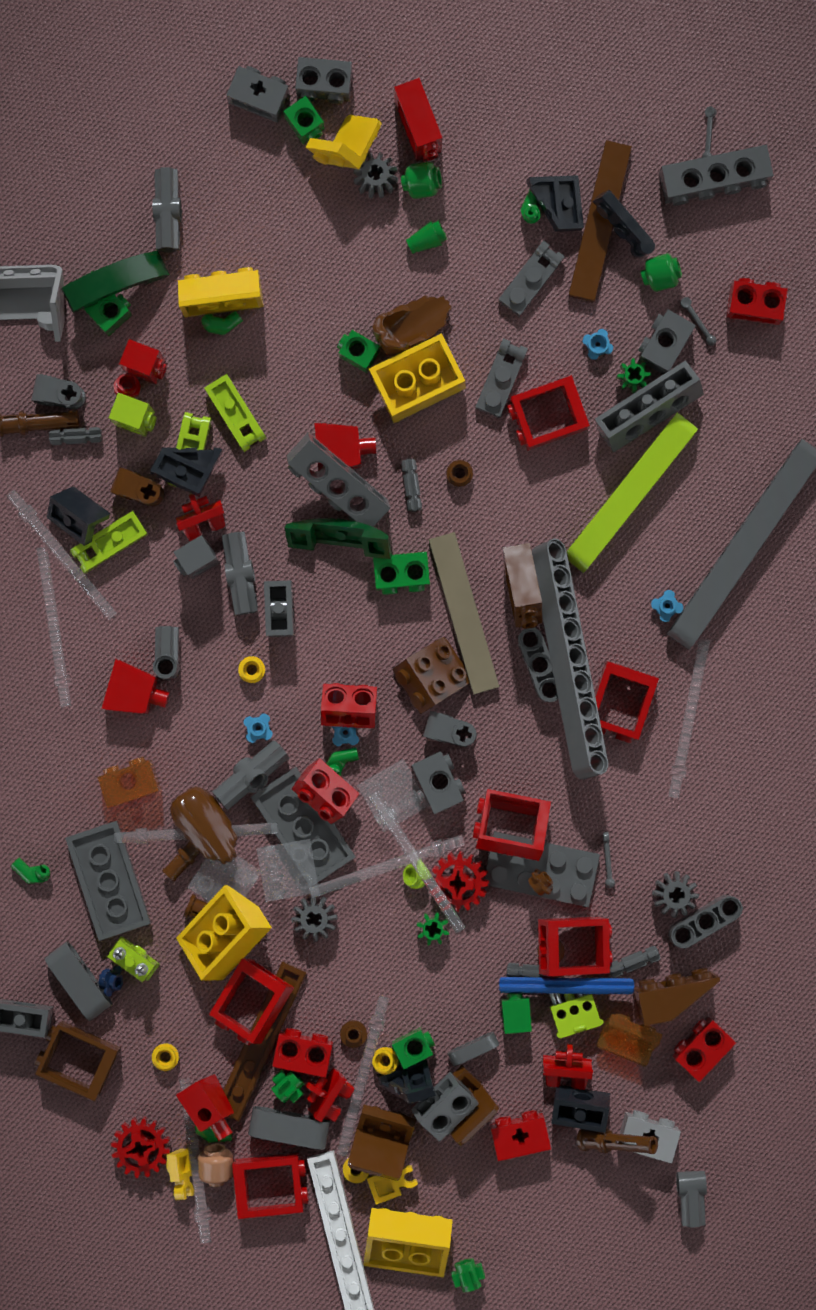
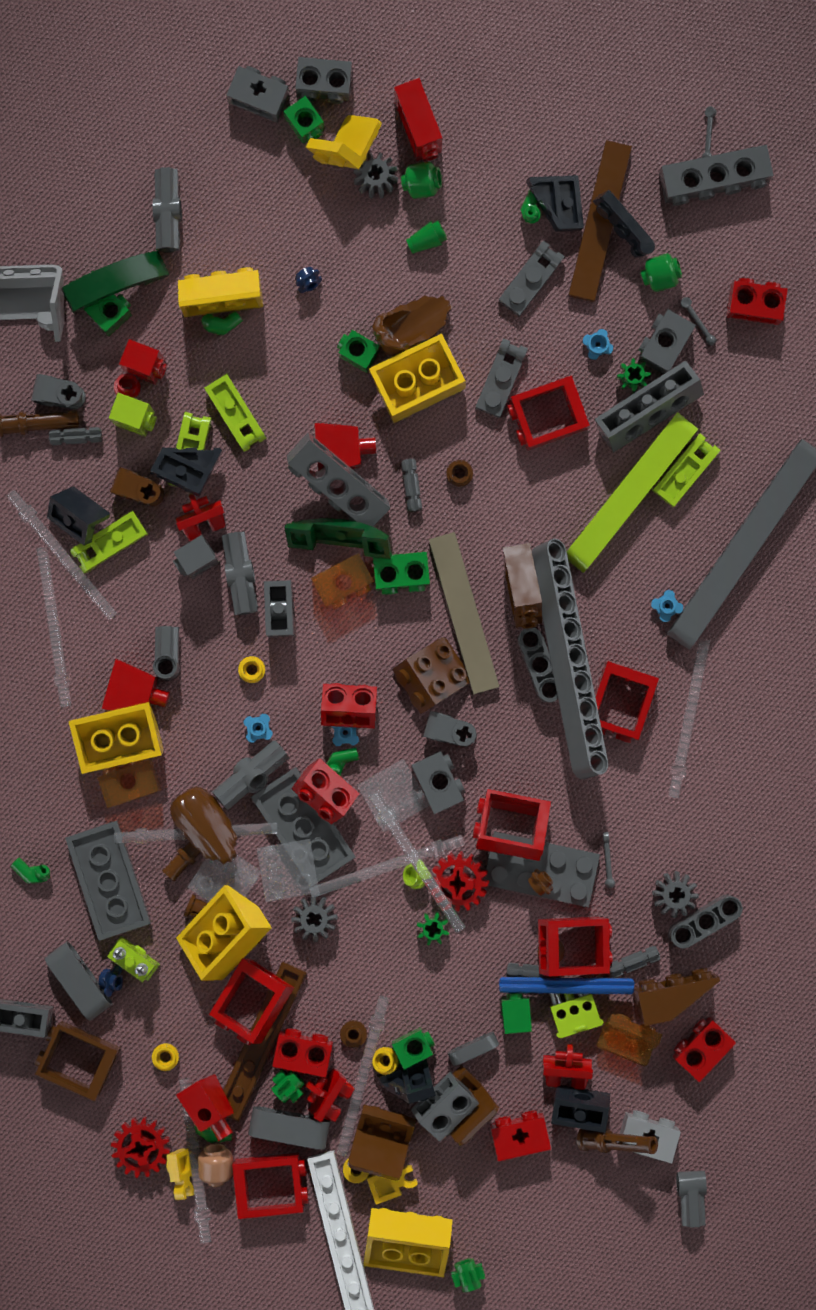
none -> yellow slope [68,702,164,774]
none -> dark blue plate [295,267,322,293]
none -> clear orange brick [311,553,374,610]
none -> lime plate [652,433,720,507]

